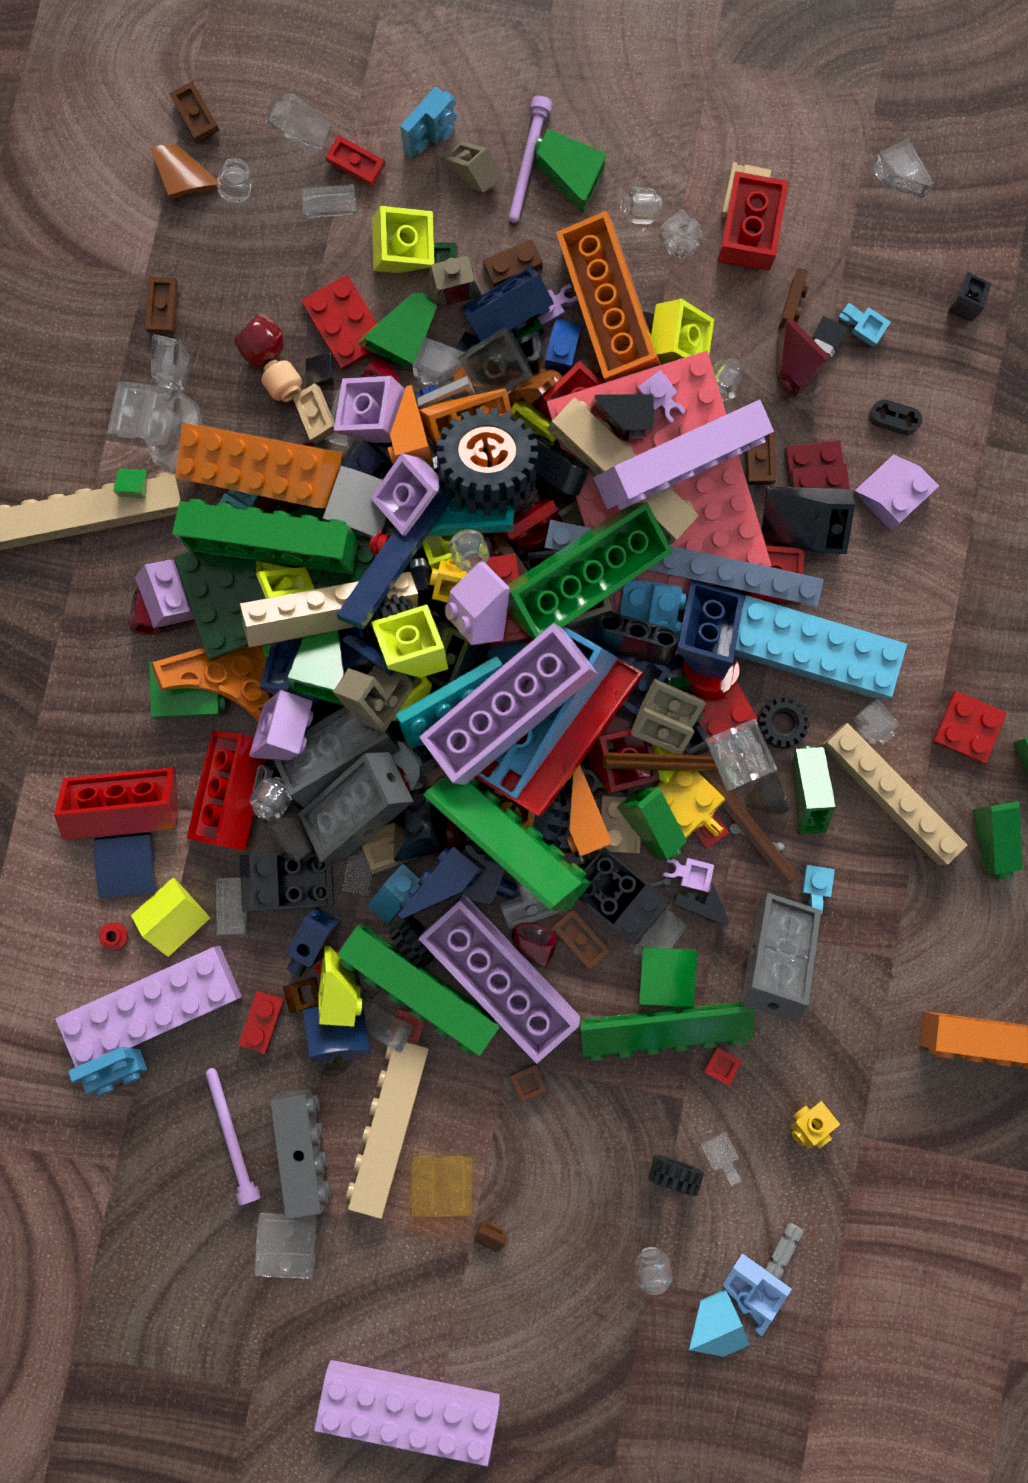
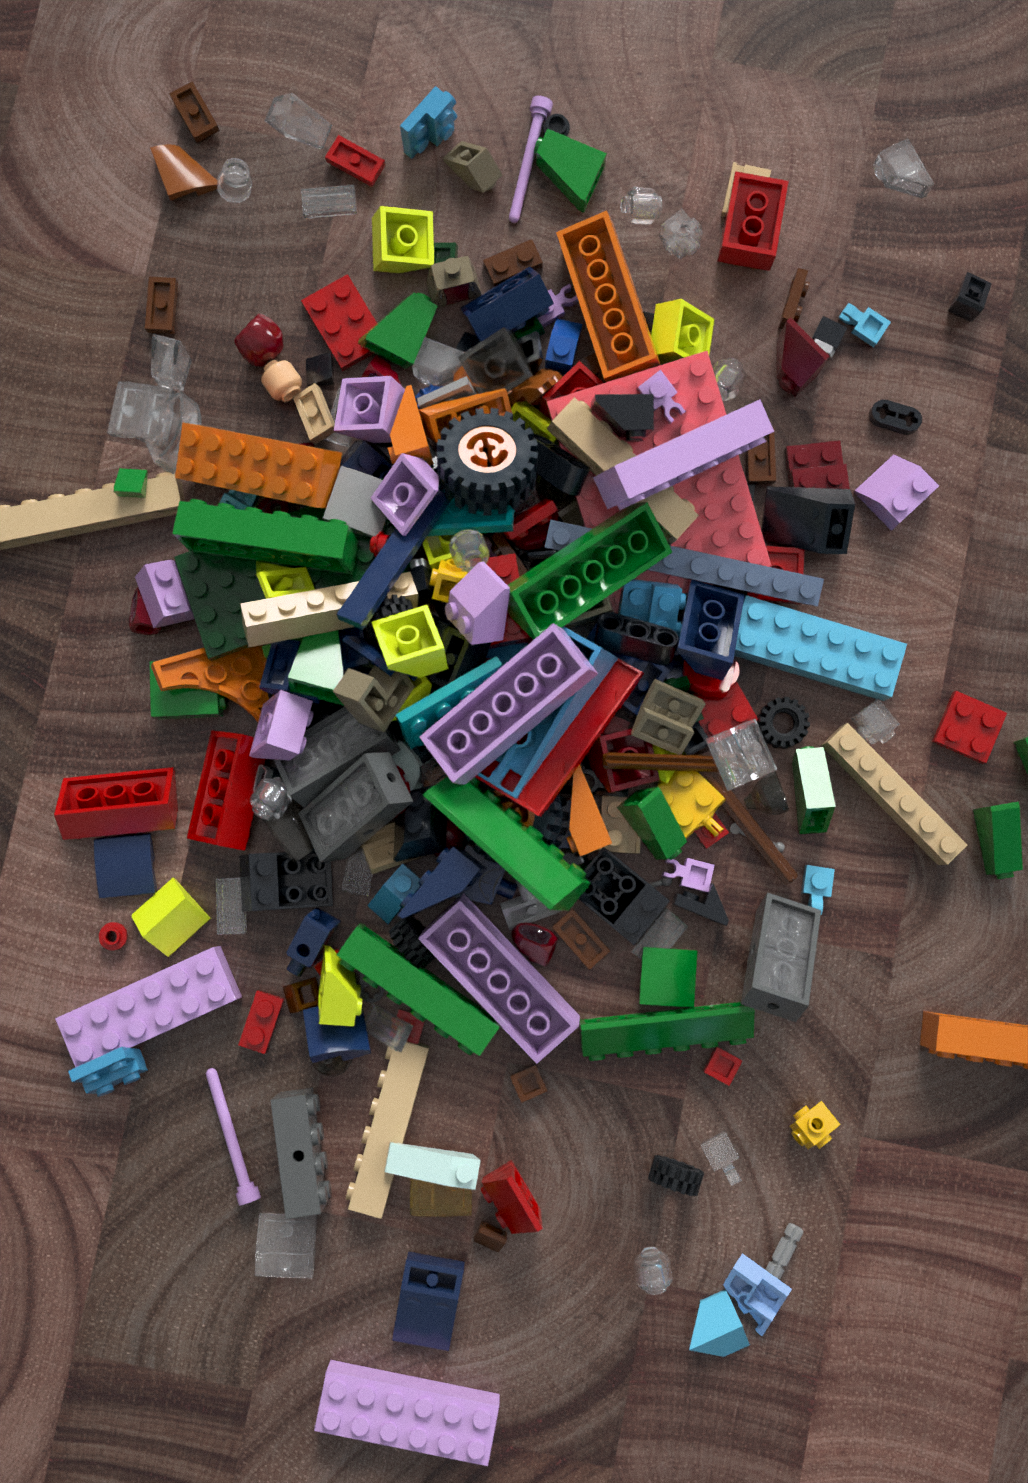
none -> light aqua slope [384,1142,480,1190]
none -> dark blue slope [392,1252,465,1351]
none -> red slope [480,1160,543,1234]
none -> black plate [543,114,570,136]

